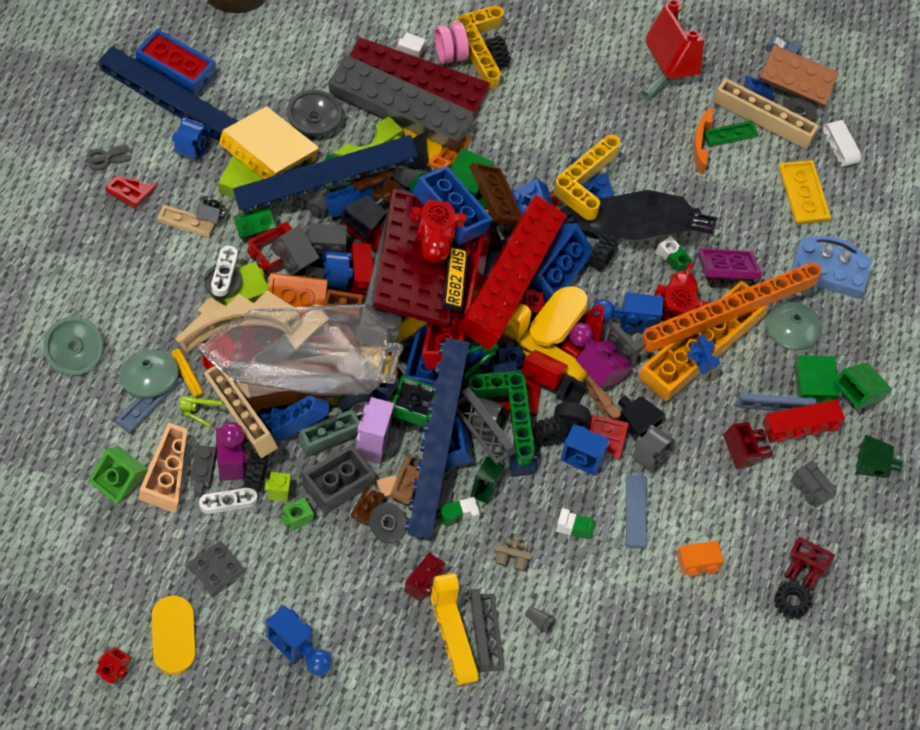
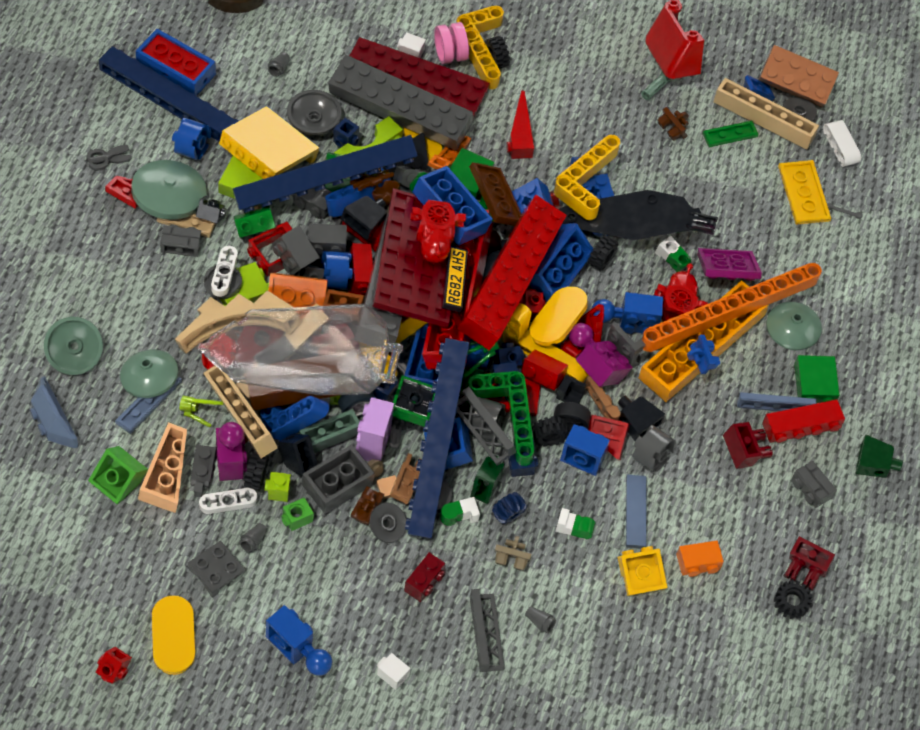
yellow axle [172,349,203,399] -> none
yellow beam [431,572,478,686] -> none
orange slope [693,108,714,174] -> none
sand blue leg [765,34,802,55] -> none
medium blue piece [790,236,873,299] -> none
green brick [834,362,893,409] -> none
none -> sand blue wedge [29,376,78,448]
none -> sand green dish [131,160,206,220]
none -> dark grey brick [160,224,201,257]
none -> dark grey cone [239,523,267,552]
none -> dark grey cone [268,52,290,76]
none -> black torso [278,433,318,477]
none -> dark blue brick [333,118,360,147]
none -> dark tan plate [367,459,384,478]
none -> white brick [377,653,410,690]
none -> dark blue gear [492,492,527,524]
none -> red slope [506,91,534,159]
none -> yellow plate [617,546,667,596]
none -> reddish brown hips [657,107,689,141]
none -> dark grey hinge [827,203,863,219]

